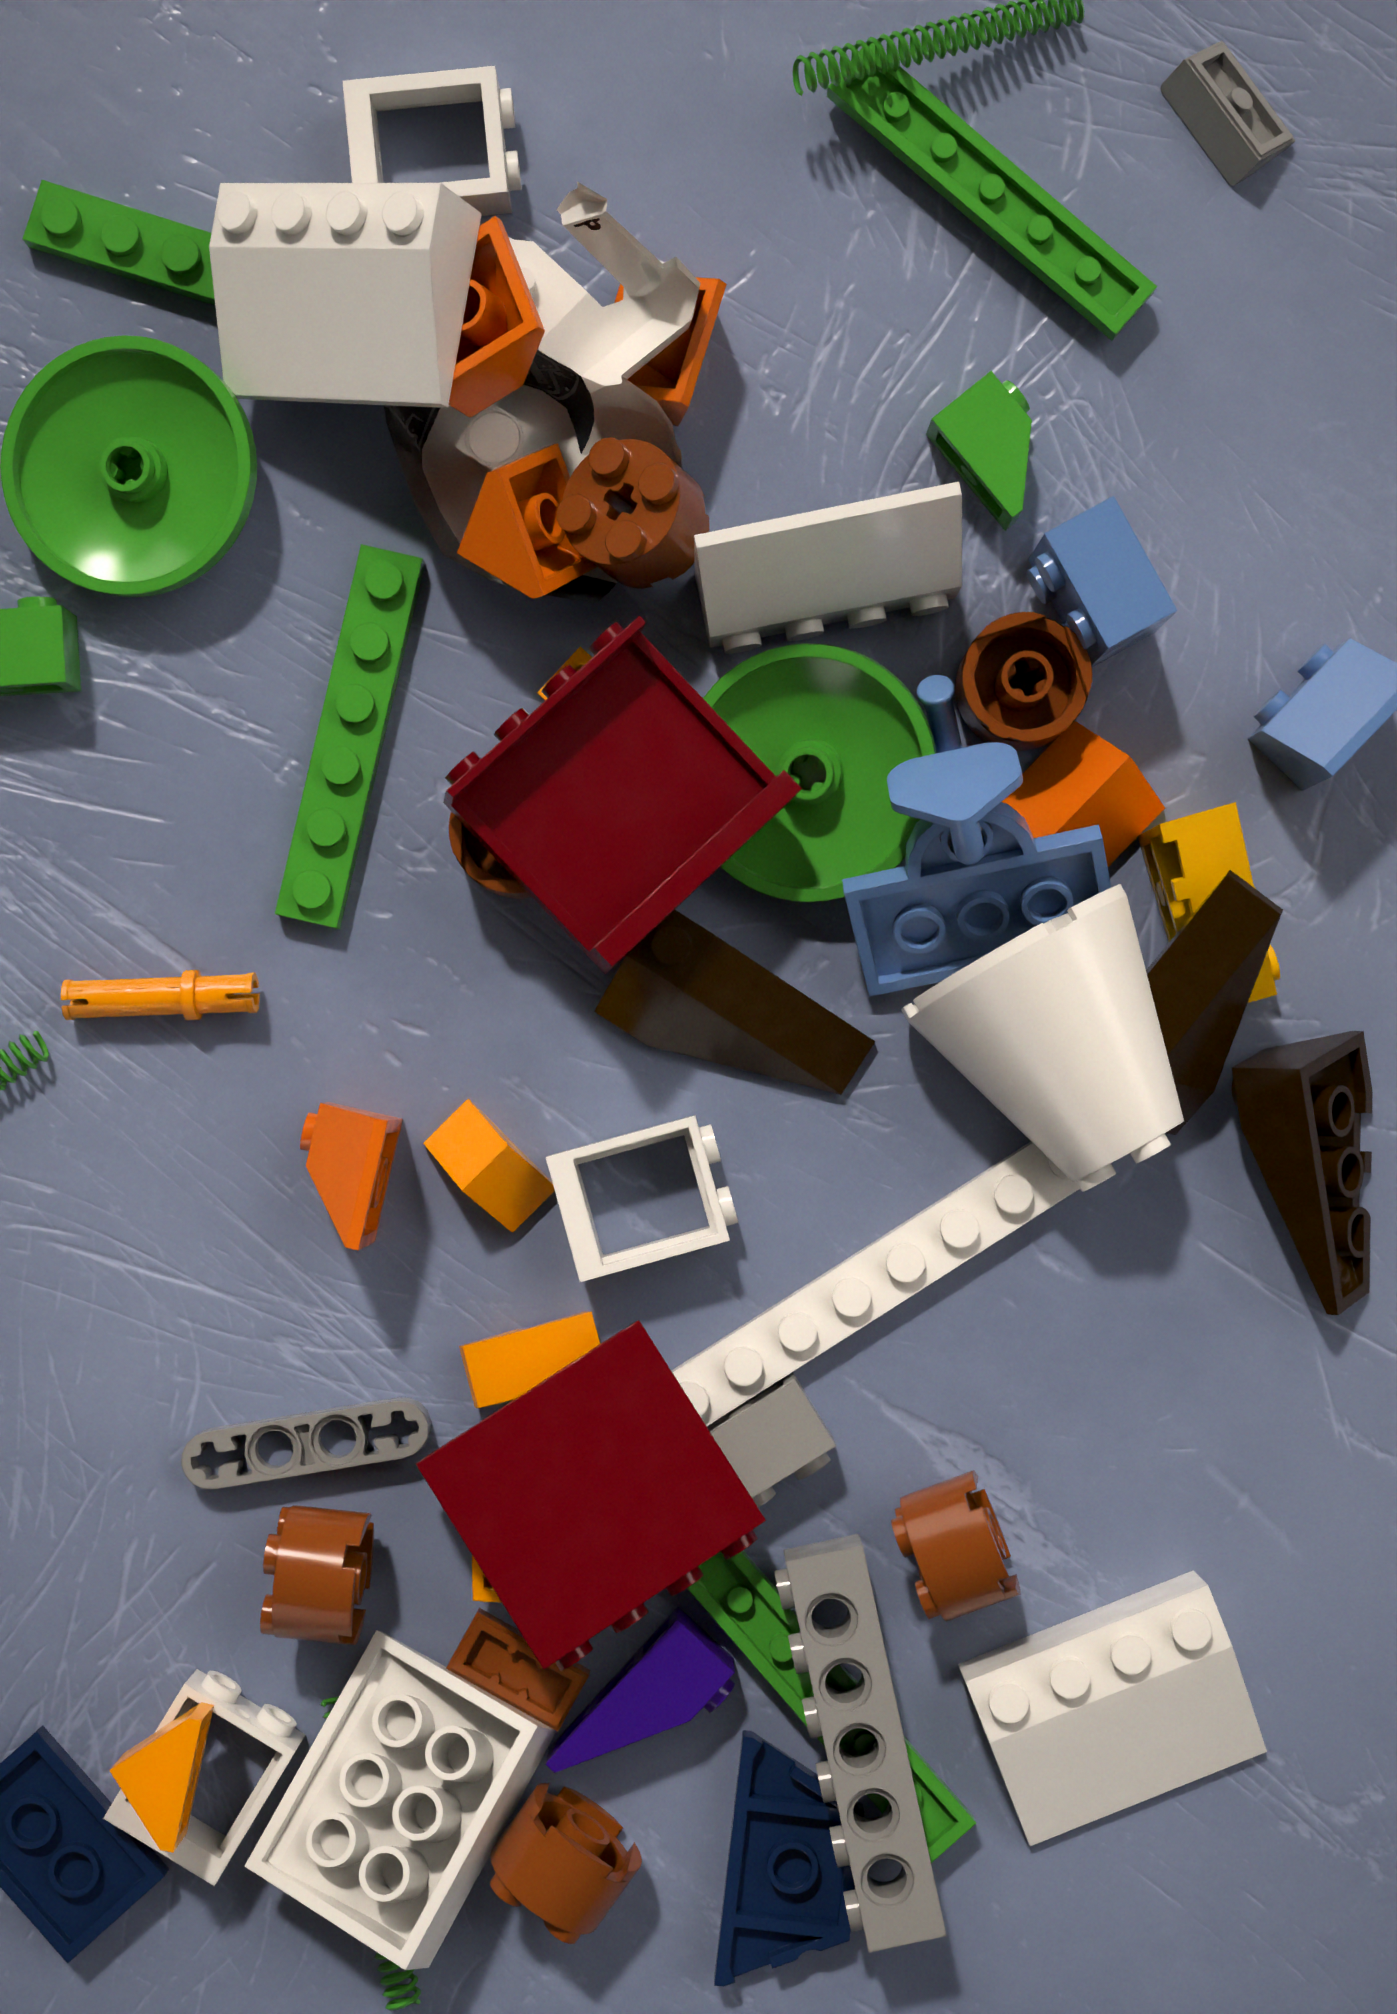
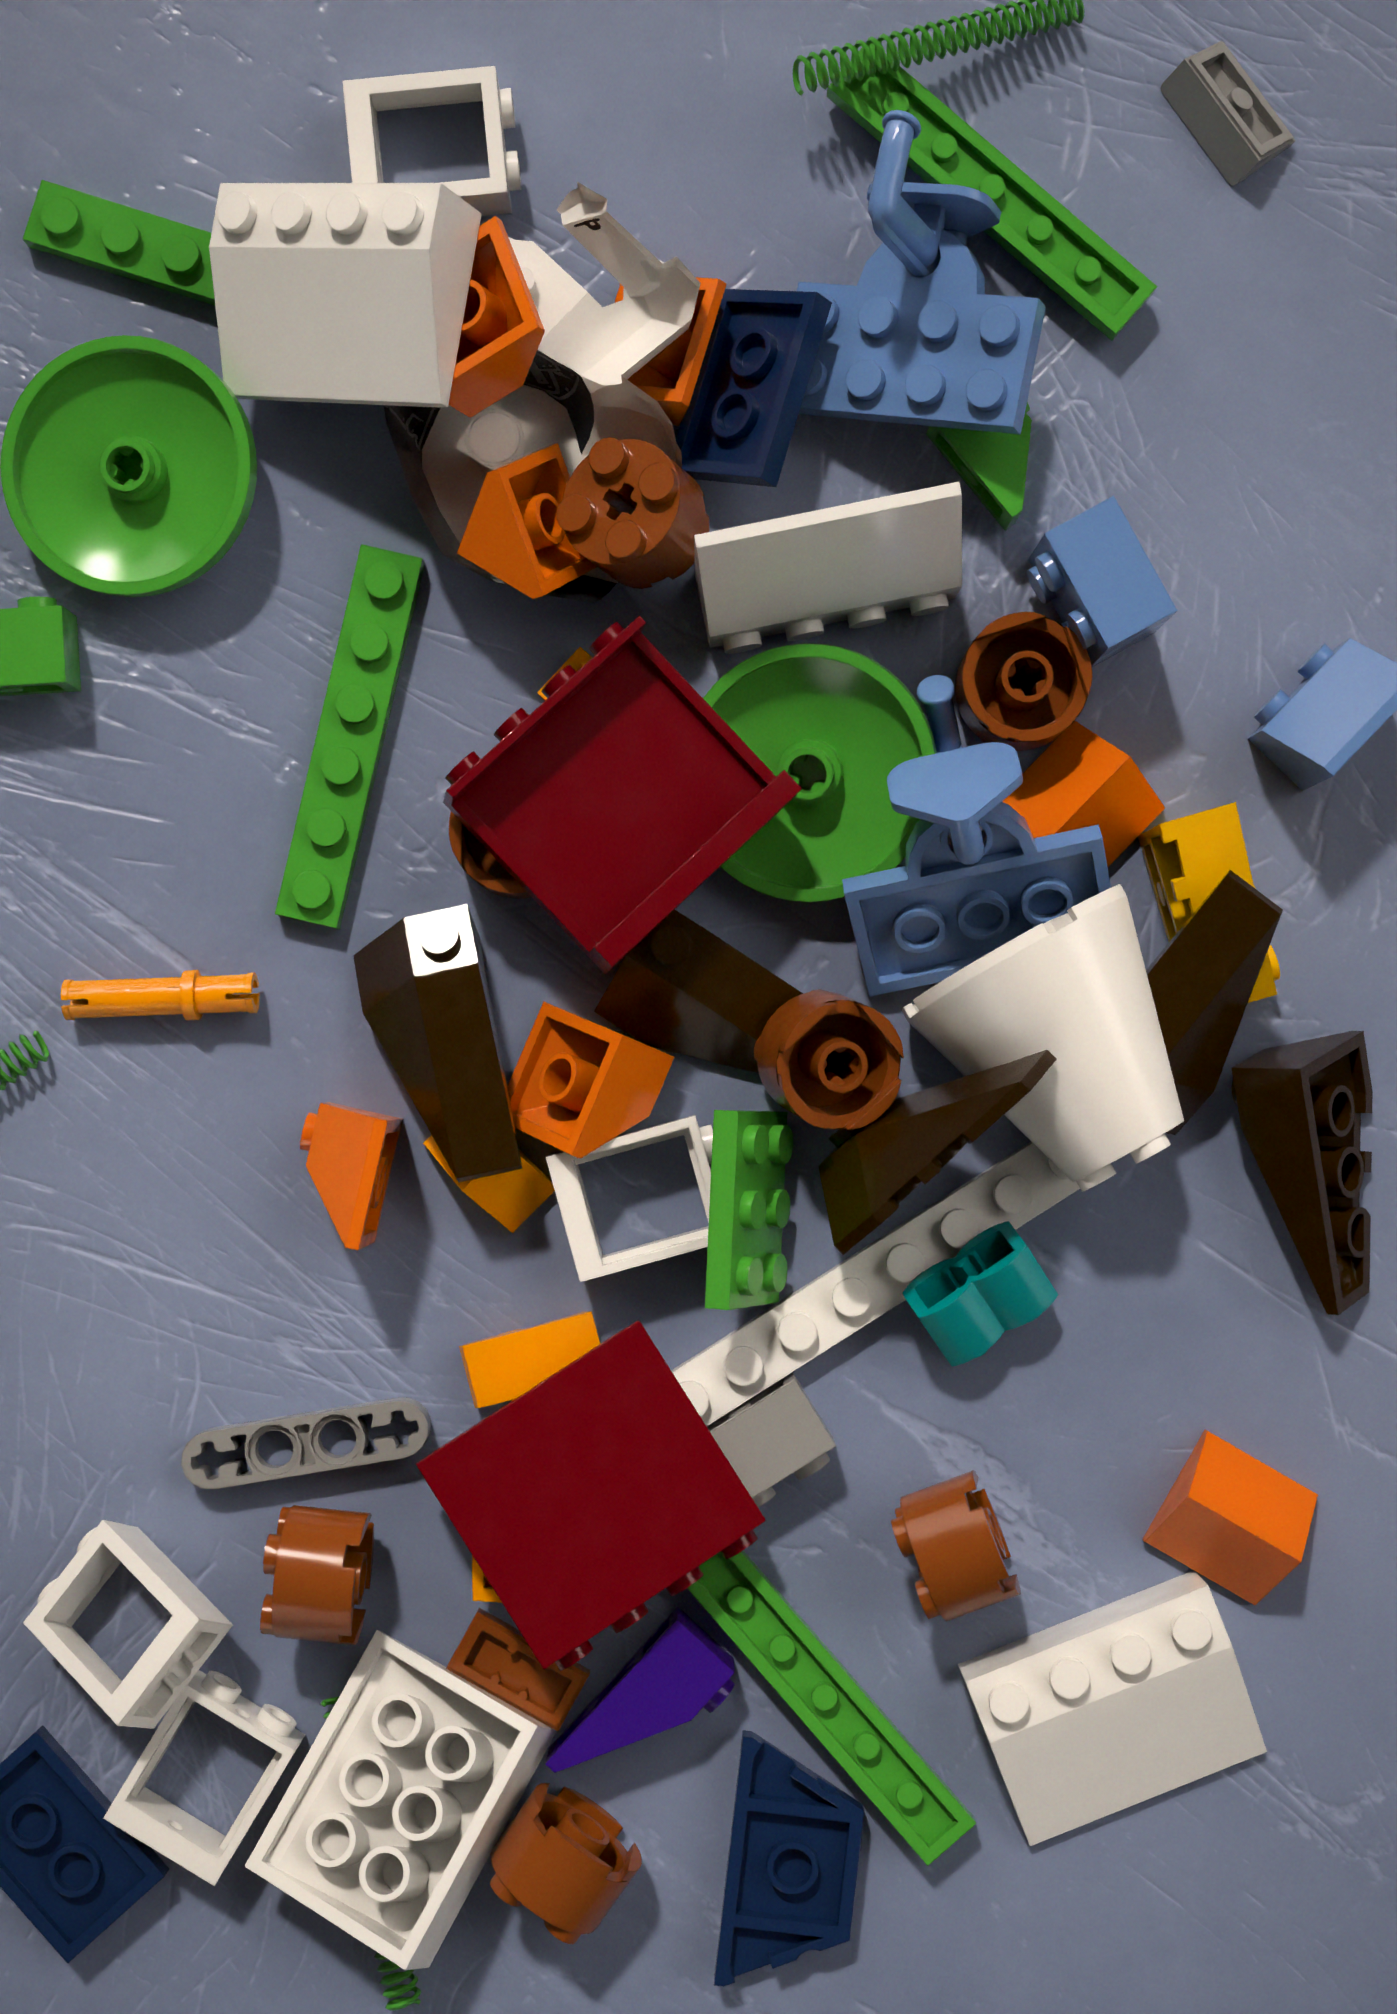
light orange slope [109,1702,214,1853] -> none
light grey brick [774,1534,947,1953] -> none
none -> white window [23,1520,233,1729]
none -> dark brown wedge [353,904,522,1182]
none -> orange slope [507,1001,675,1159]
none -> dark blue plate [675,289,832,487]
none -> bright green plate [705,1110,793,1310]
none -> dark orange brick [754,989,904,1130]
none -> medium blue plate [797,110,1046,434]
none -> dark brown wedge [818,1050,1057,1255]
none -> teal brick [902,1221,1058,1367]
none -> orange slope [1142,1429,1318,1605]

